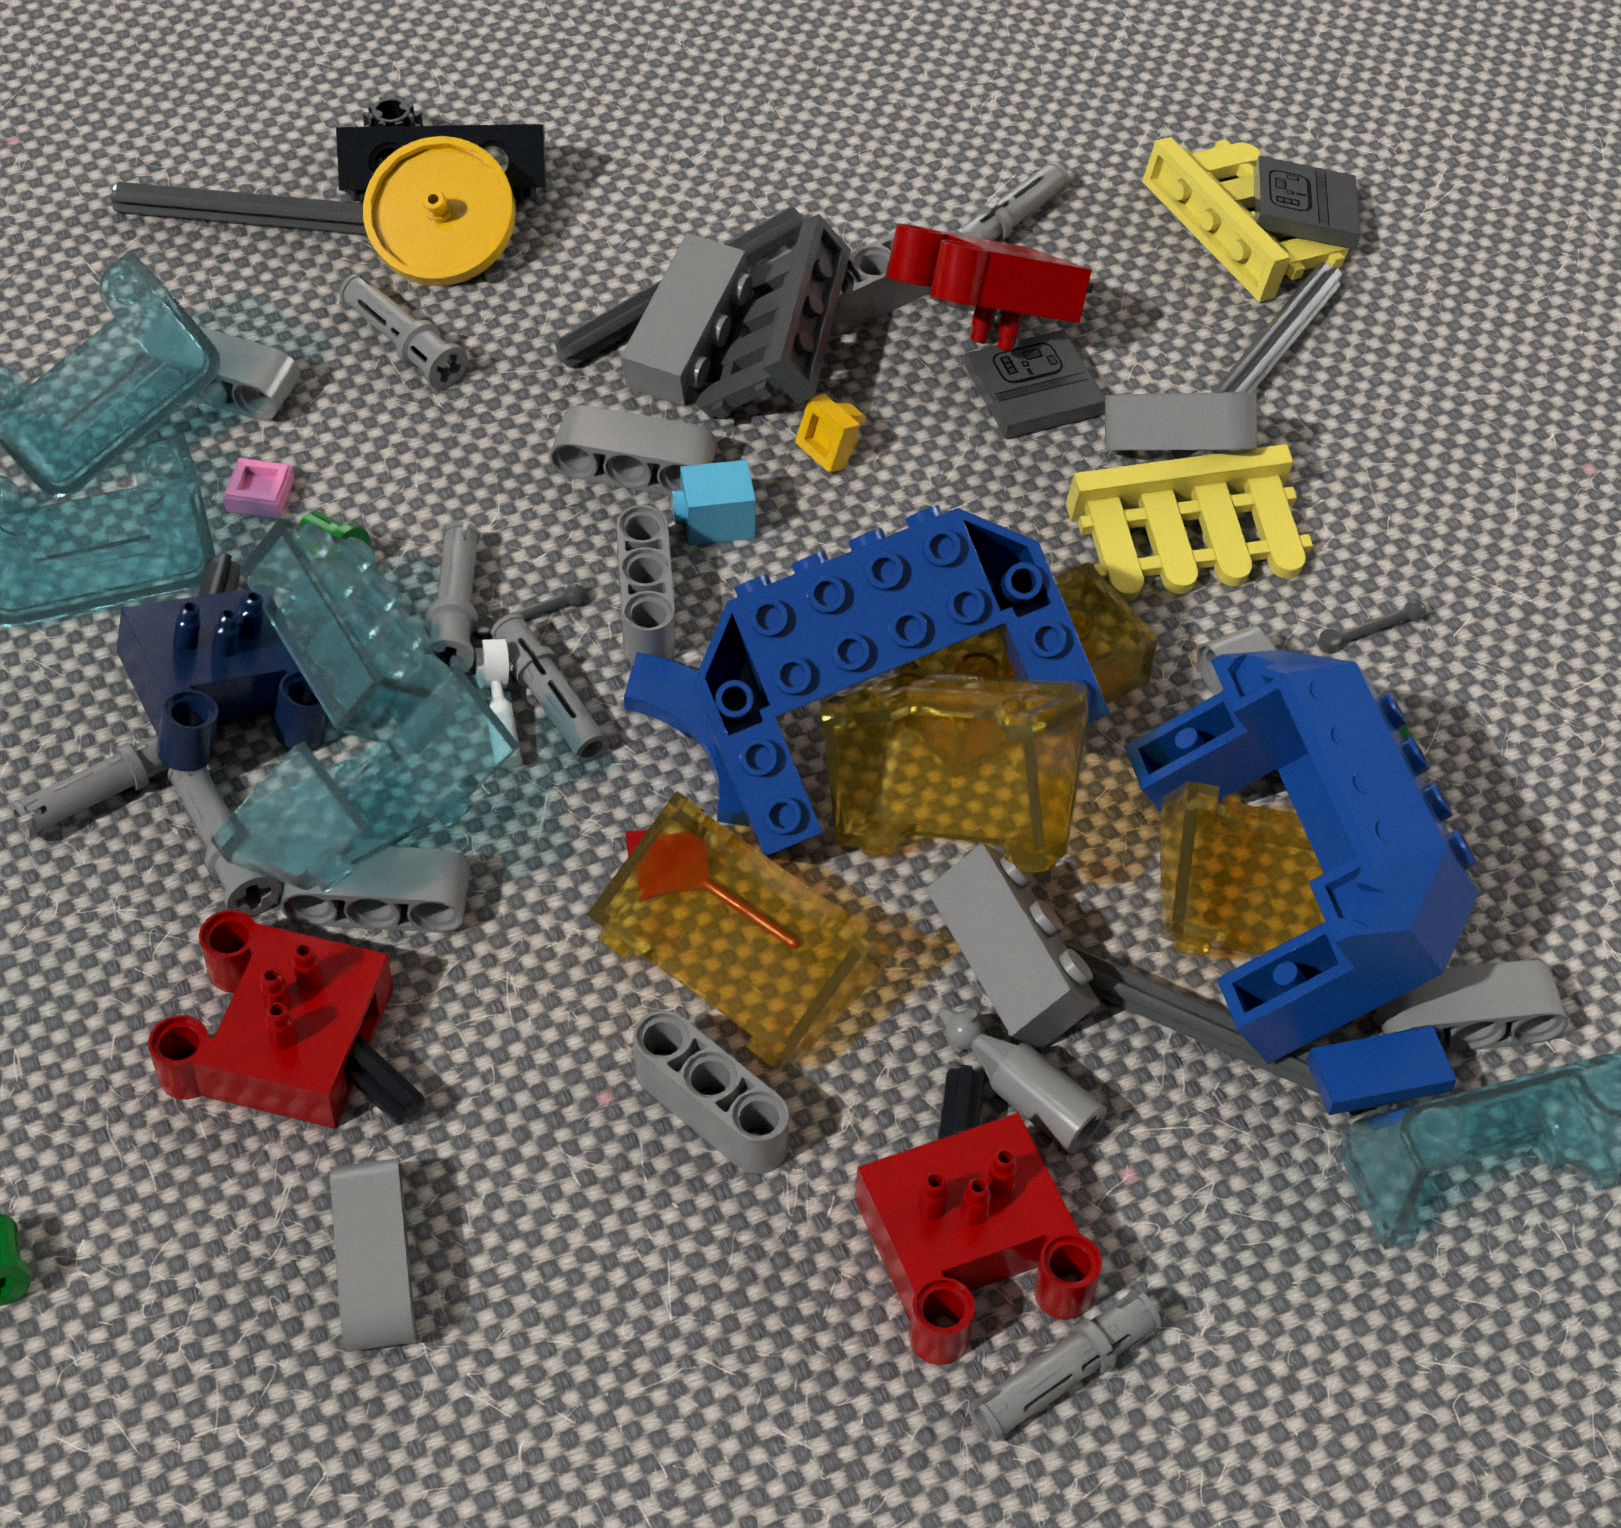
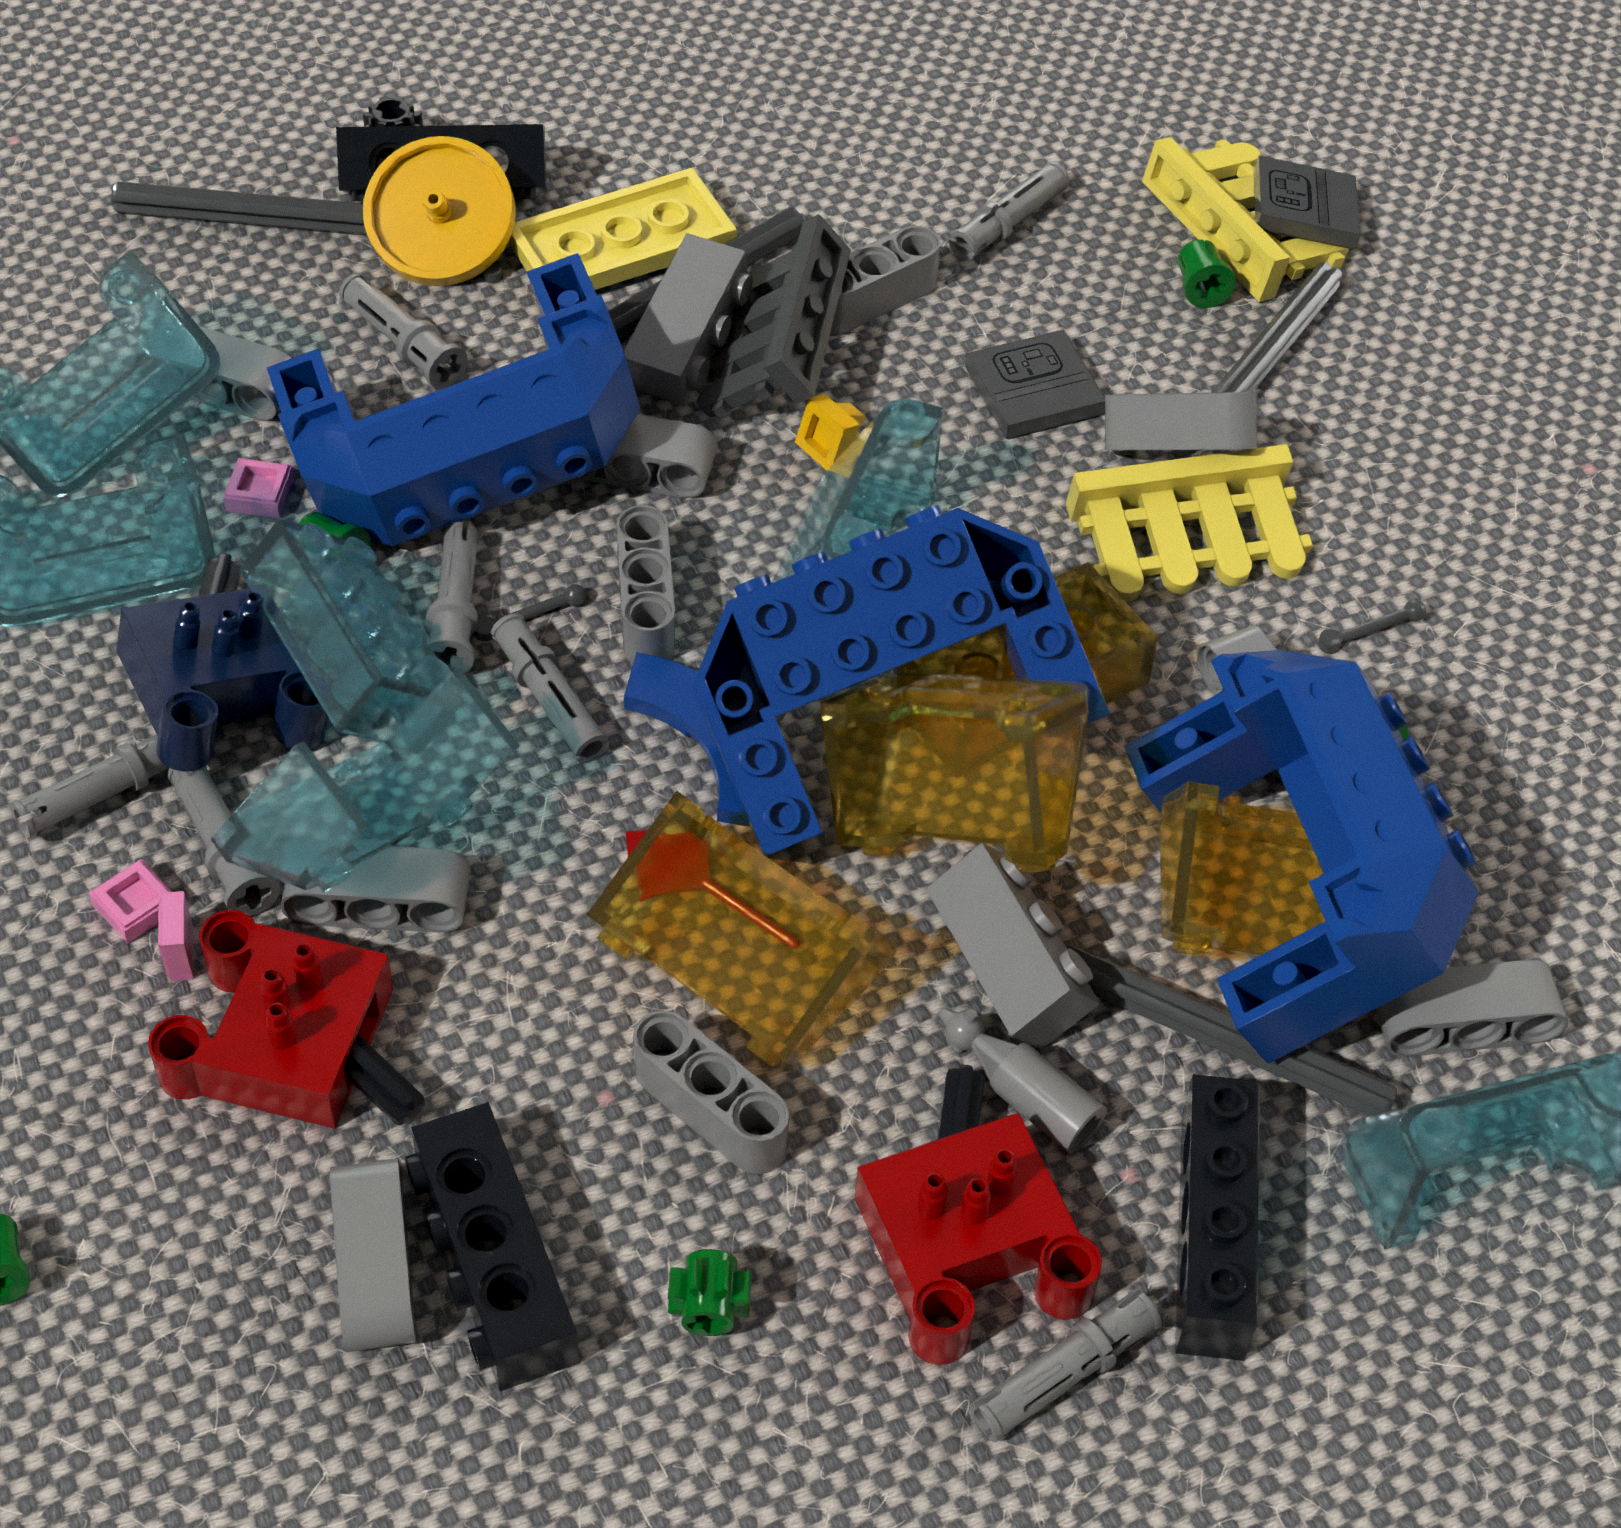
white piece [475,639,522,769] -> none
medium azure brick [671,460,756,546] -> none
red piece [885,223,1094,352] -> none
blue tile [1306,1025,1457,1115] -> none
none -> bright pink tile [88,859,172,944]
none -> bright pink tile [158,891,193,981]
none -> blue wedge [267,253,641,546]
none -> black brick [404,1102,580,1391]
none -> light yellow plate [508,167,737,290]
none -> green gear [668,1249,751,1336]
none -> clear light blue windscreen [772,399,943,583]
none -> black brick [1175,1074,1259,1361]
none -> green bush [1177,239,1236,308]

